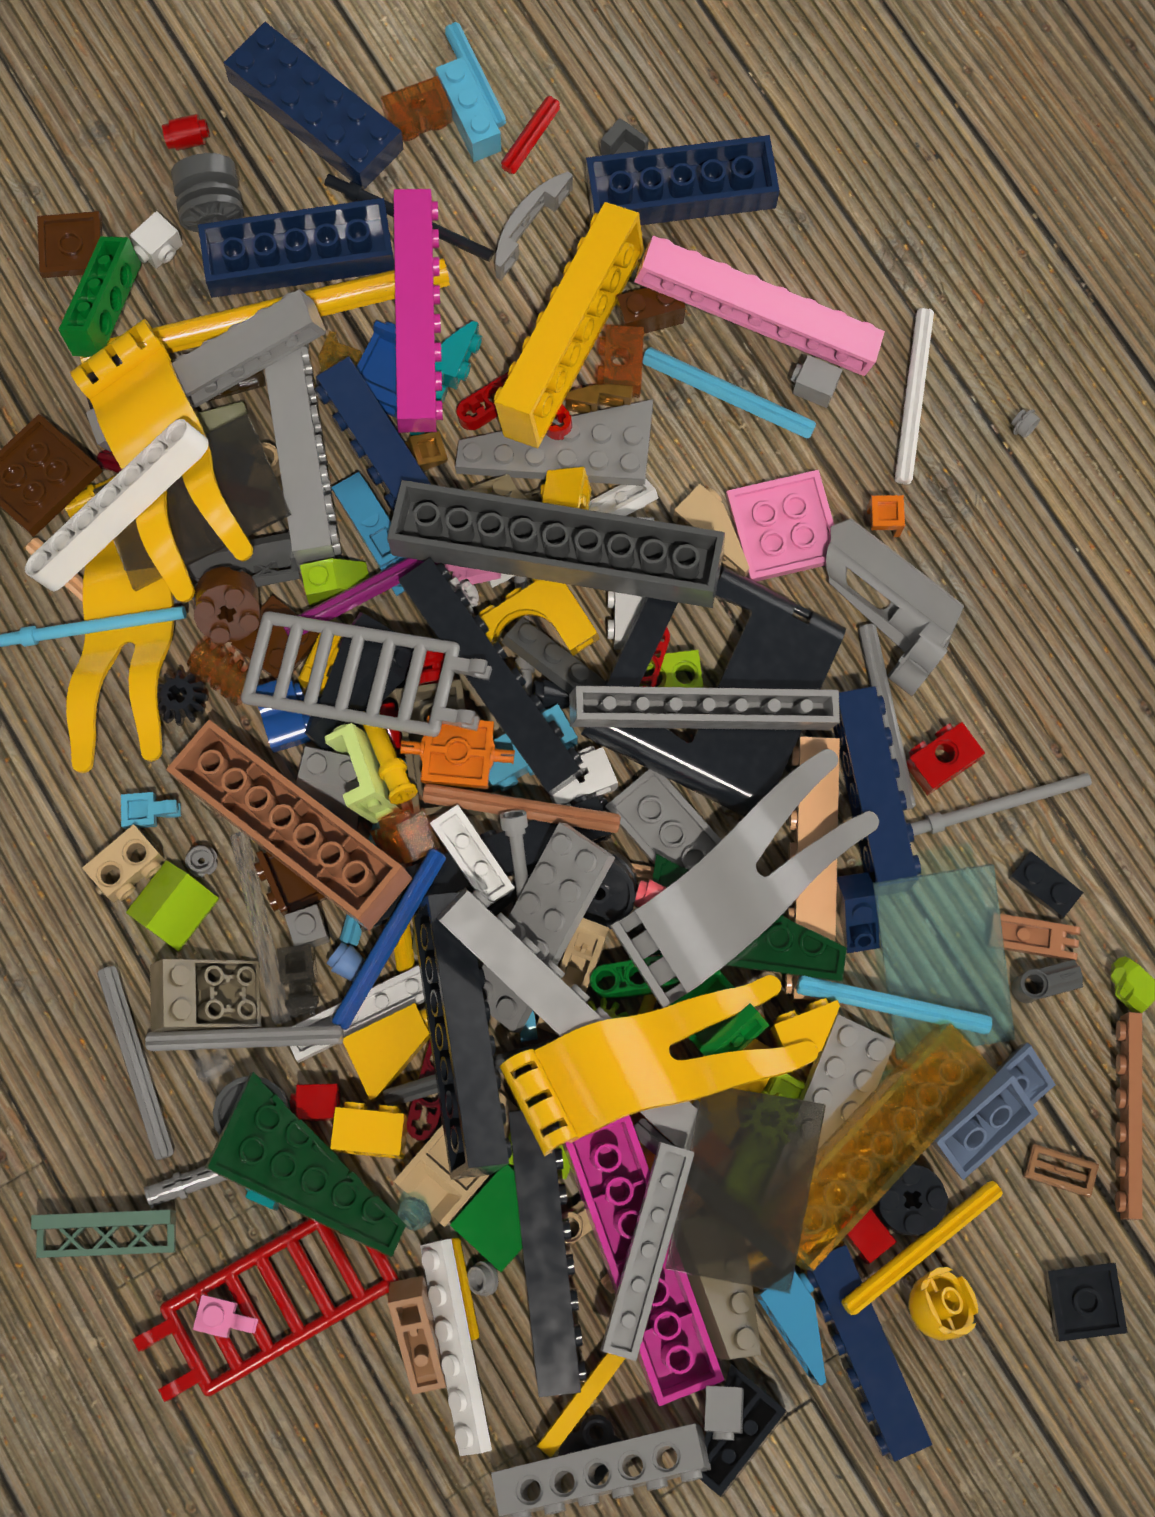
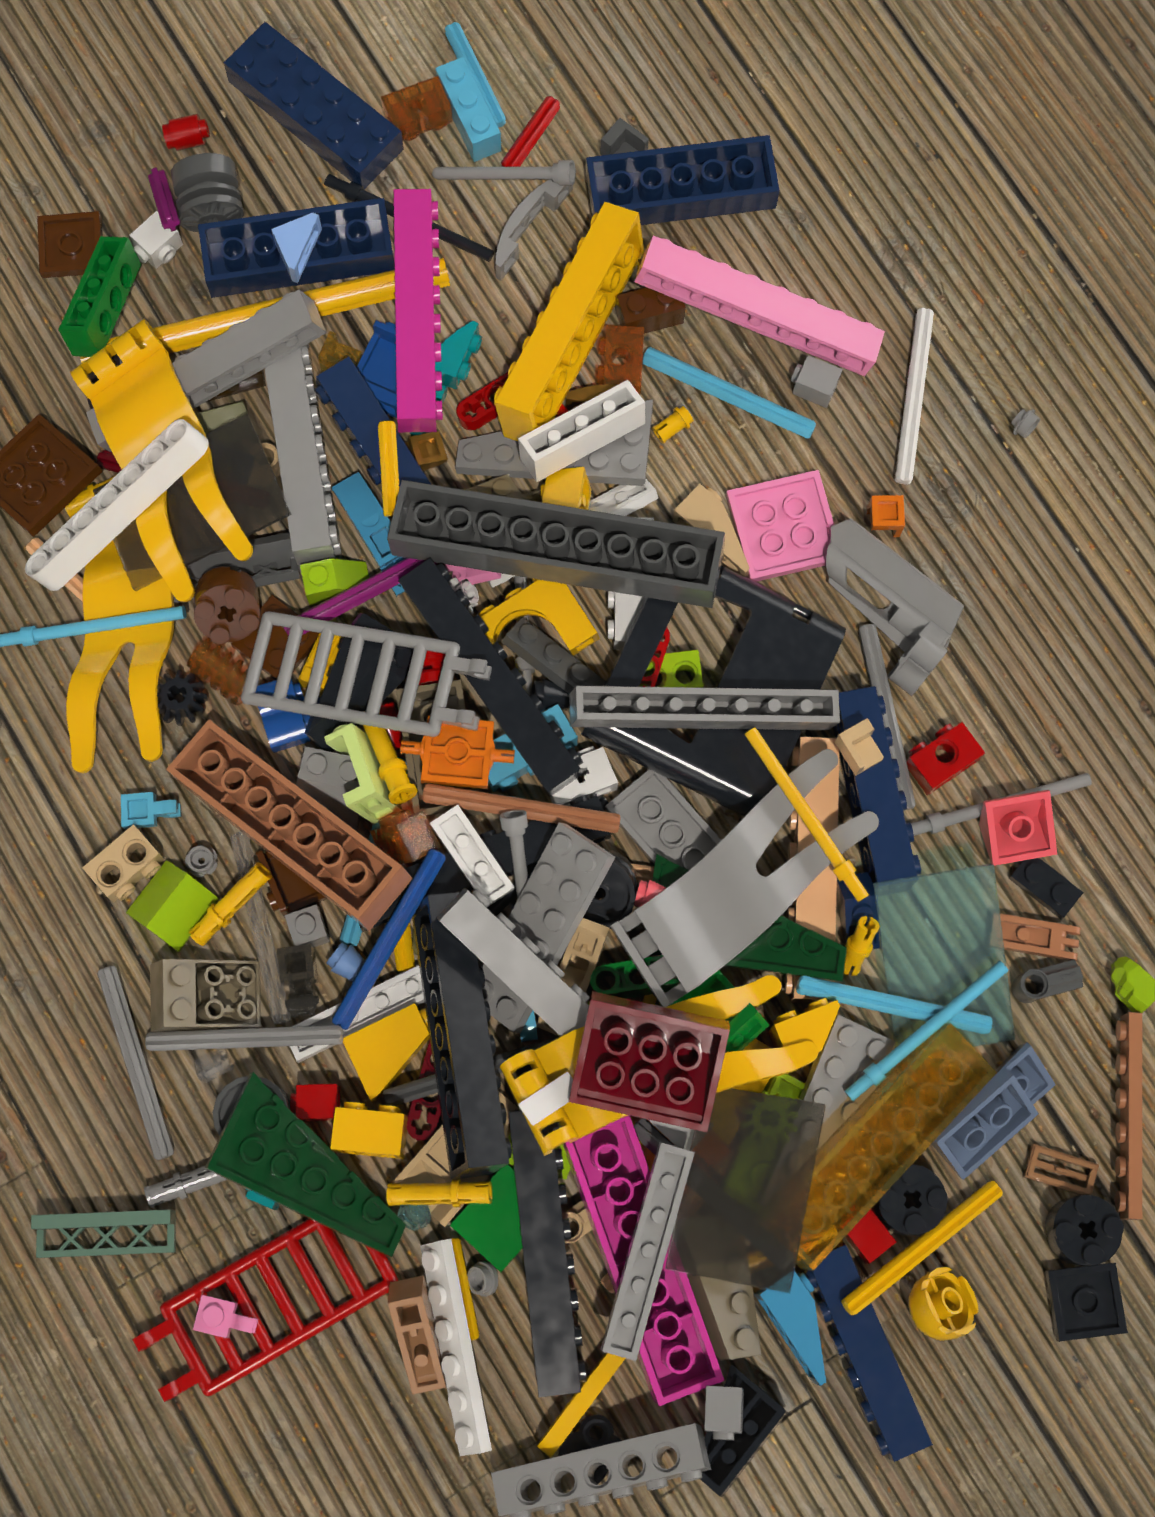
none -> magenta axle [148,168,180,232]
none -> yellow pin [189,862,272,946]
none -> light blue slope [271,213,322,283]
none -> yellow axle [378,421,400,517]
none -> yellow pin [386,1179,493,1207]
none -> light grey piece [432,160,576,186]
none -> white brick [518,380,645,482]
none -> white sticker [518,1072,573,1125]
none -> dark red slope [569,991,730,1132]
none -> yellow pin [652,406,694,444]
none -> yellow bar [744,727,869,902]
none -> tan panel [835,718,884,776]
none -> yellow pin [844,916,880,976]
none -> medium azure bar [844,961,1009,1101]
none -> coral slope [979,790,1057,866]
none -> black brick [1045,1195,1124,1266]

